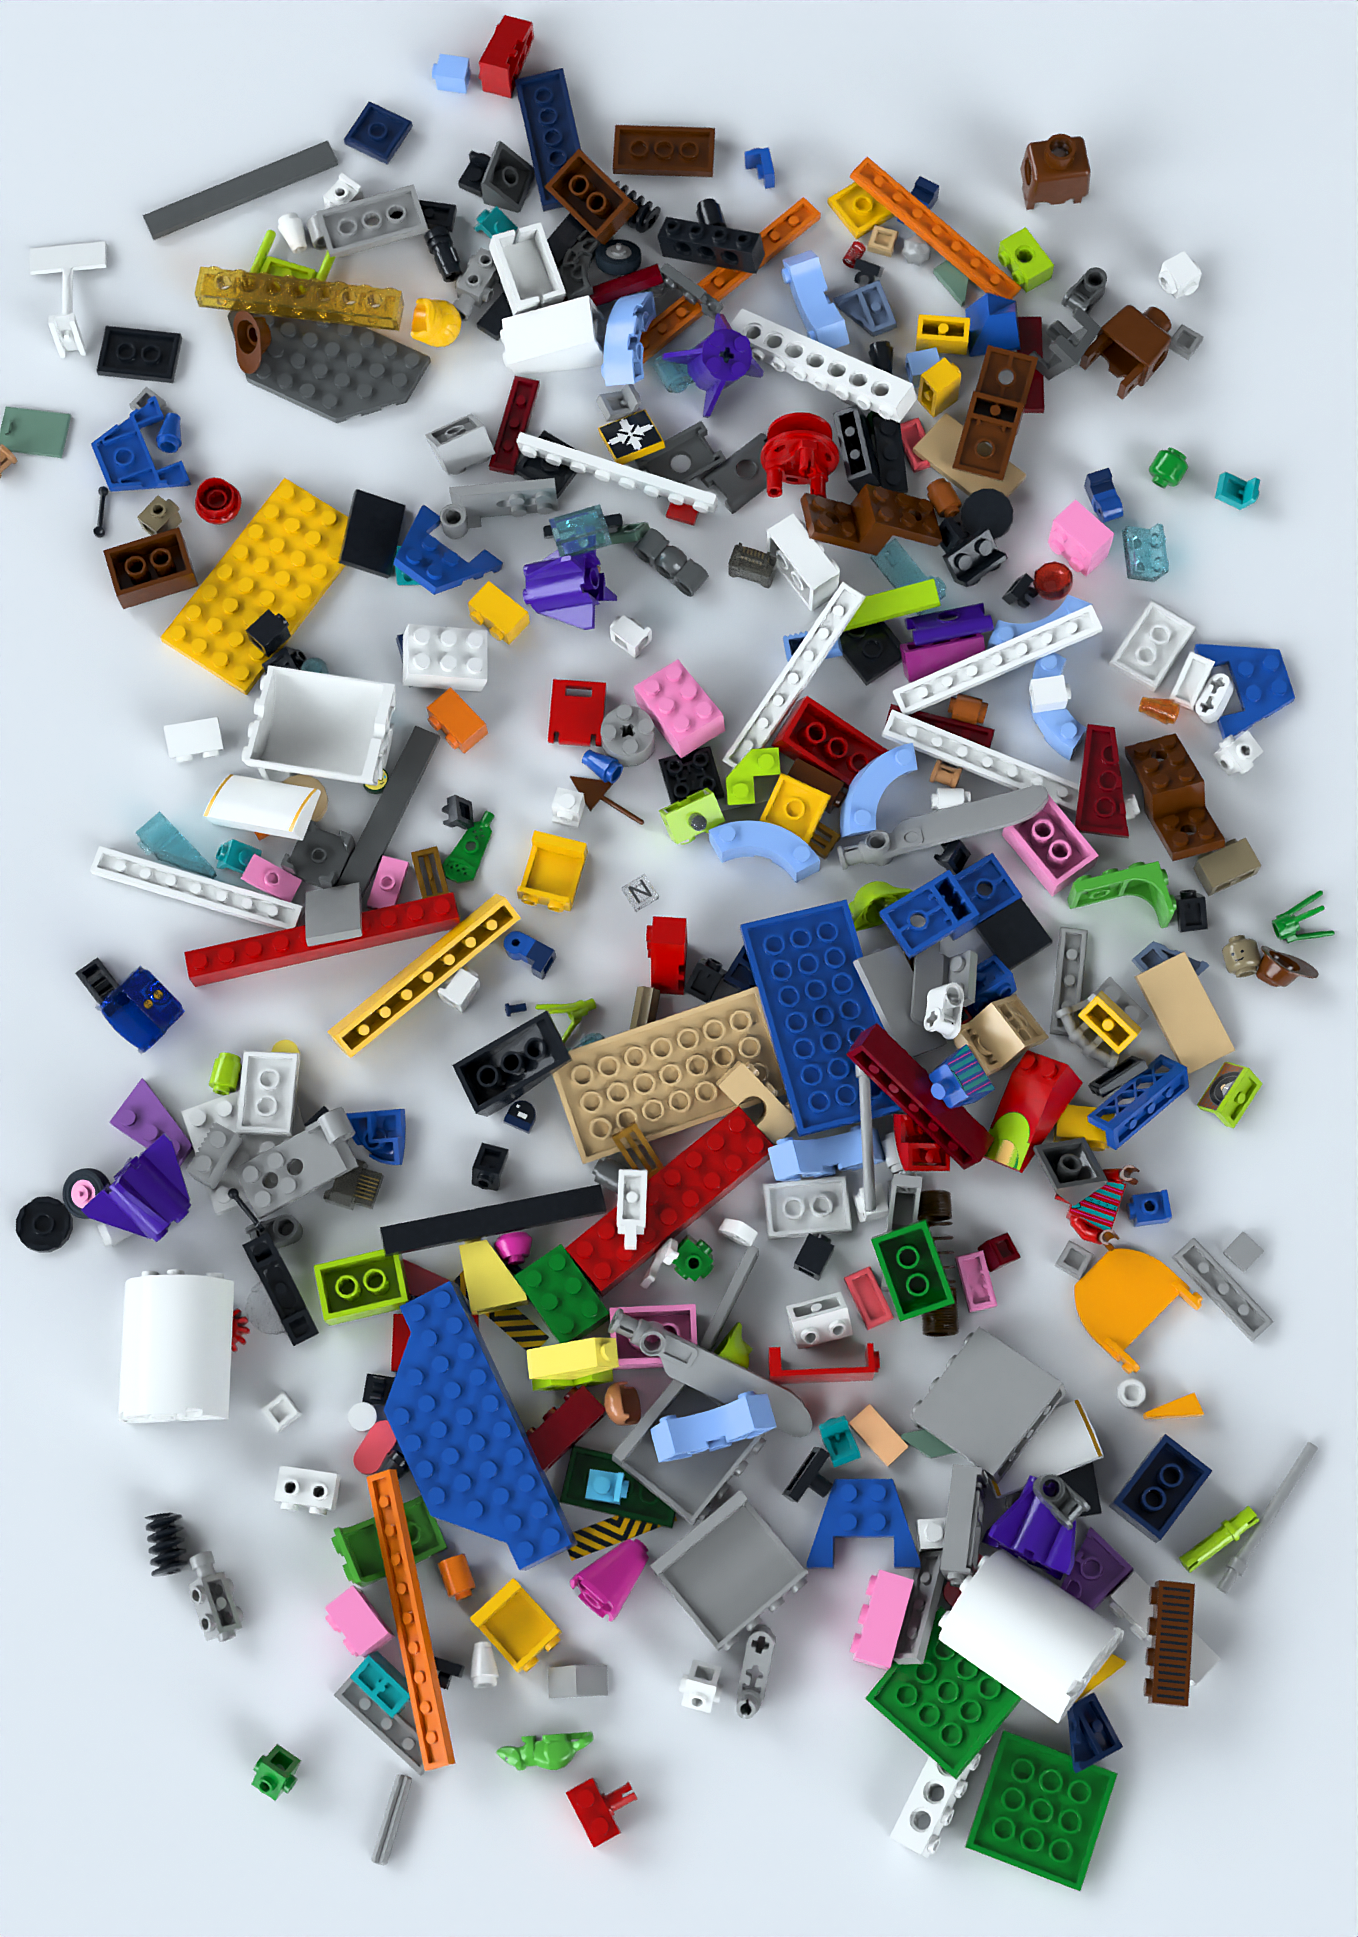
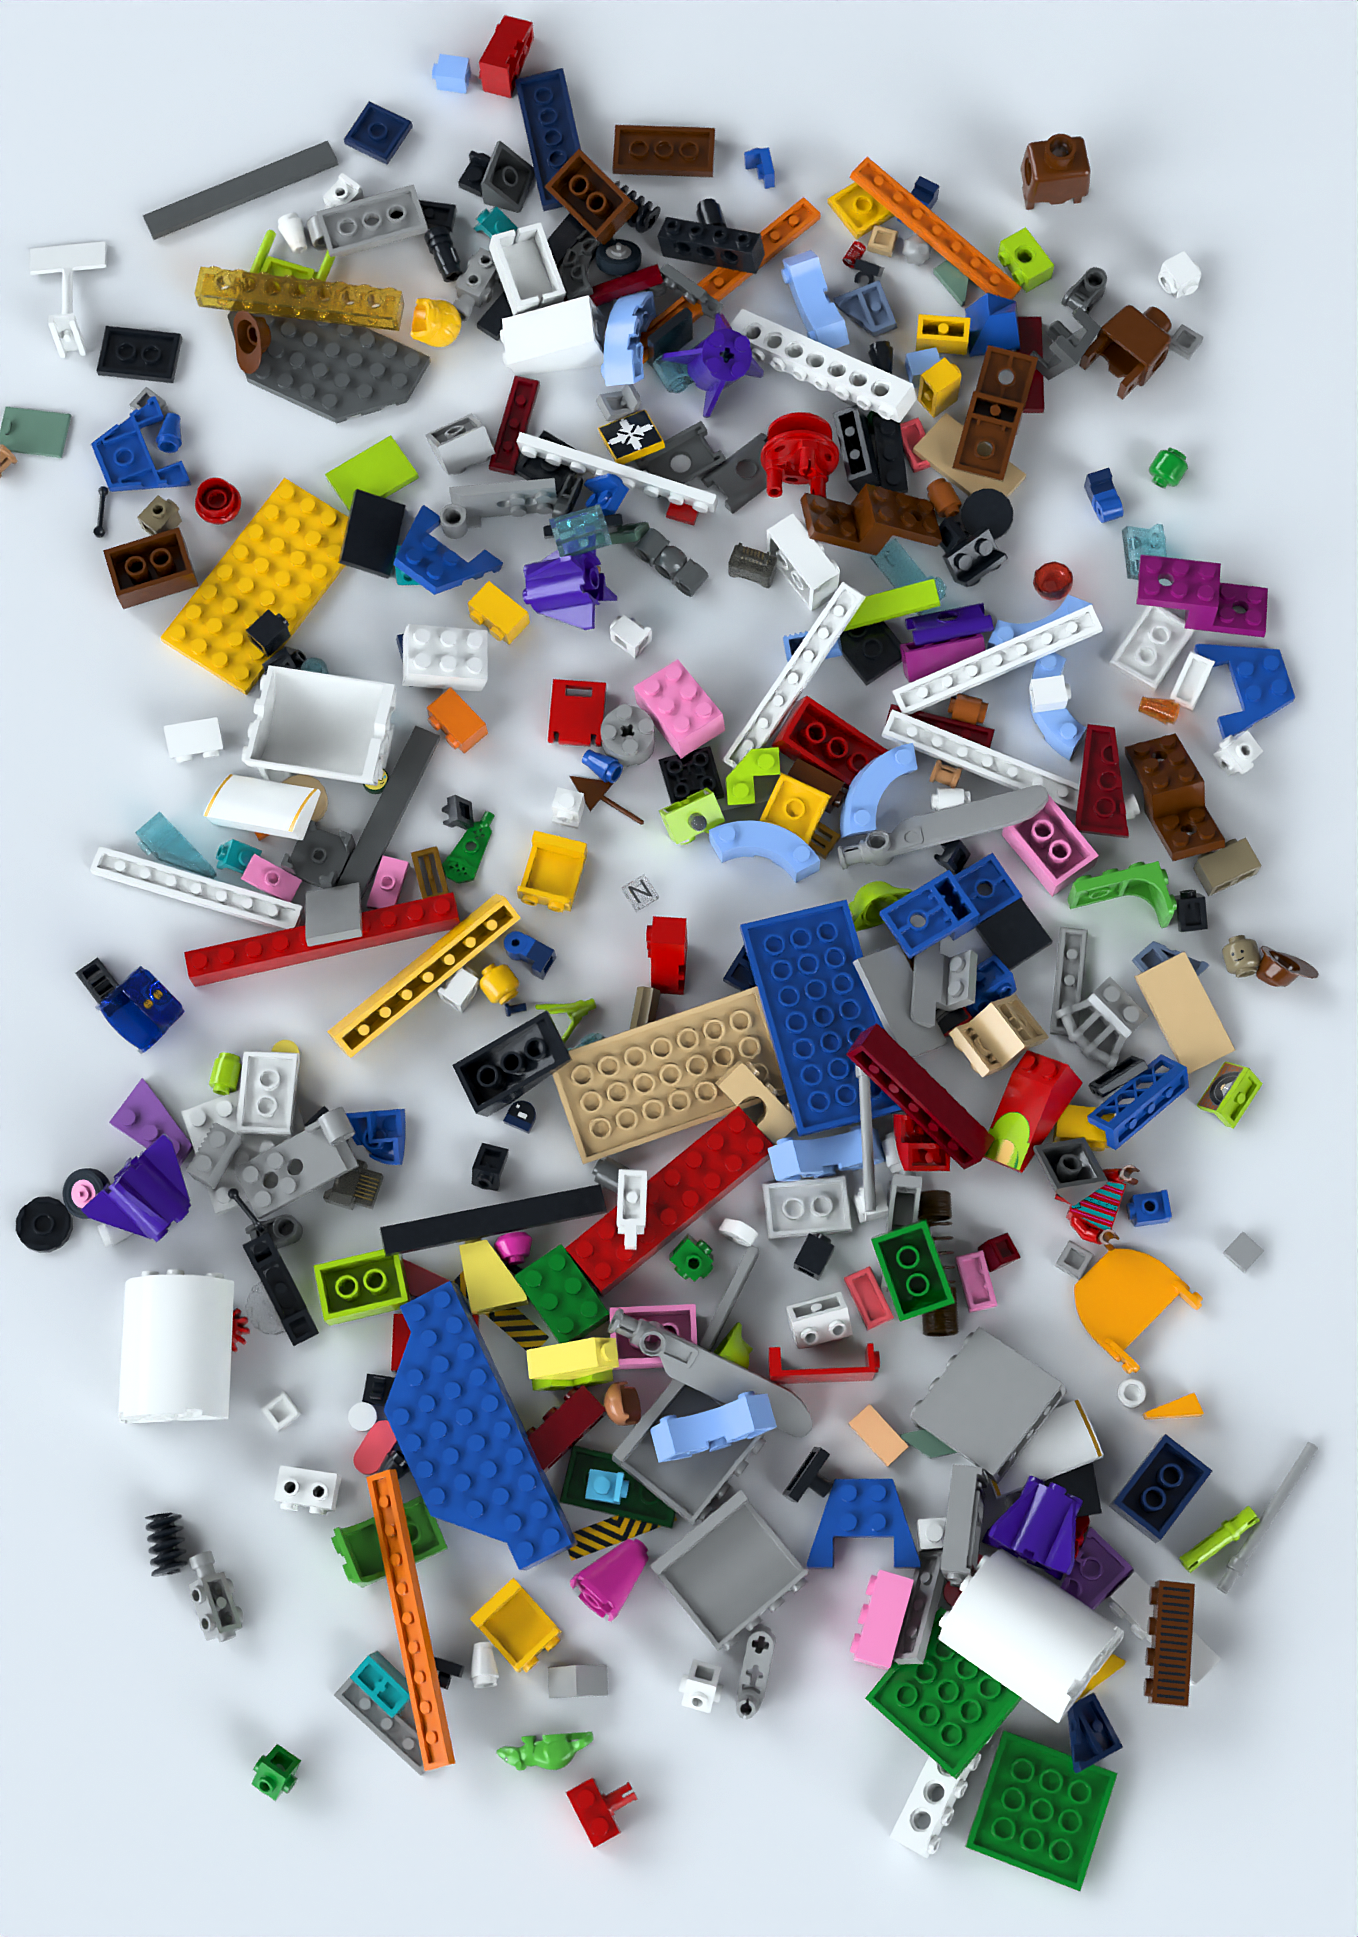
bright pink brick [325,1585,395,1658] -> none
light grey axle [371,1774,412,1865] -> none
orange brick [437,1554,476,1601] -> none
pearl gold tile [611,1121,664,1181] -> none
white helmet [639,1238,679,1289] -> none
black bracket [684,958,727,1003] -> none
teal bracket [819,1416,861,1468] -> none
white piece [924,982,964,1040] -> none
blue torso [929,1044,995,1109] -> none
black tile [1002,573,1038,608] -> none
dark grey piece [1033,1474,1090,1530] -> none
bright pink brick [1048,499,1114,576] -> none
yellow brick [1078,990,1142,1054] -> none
light grey tile [1172,1238,1274,1342] -> none
white beam [1195,674,1234,723] -> none
teal bracket [1215,472,1260,510] -> none
green plant [1272,890,1335,943] -> none
none -> lime tile [325,435,419,512]
none -> yellow head [479,963,519,1005]
none -> dark grey piece [552,474,583,523]
none -> blue bracket [582,473,629,519]
none -> black tile [647,307,693,370]
none -> red piece [1075,1516,1090,1559]
none -> magenta bracket [1136,554,1268,638]

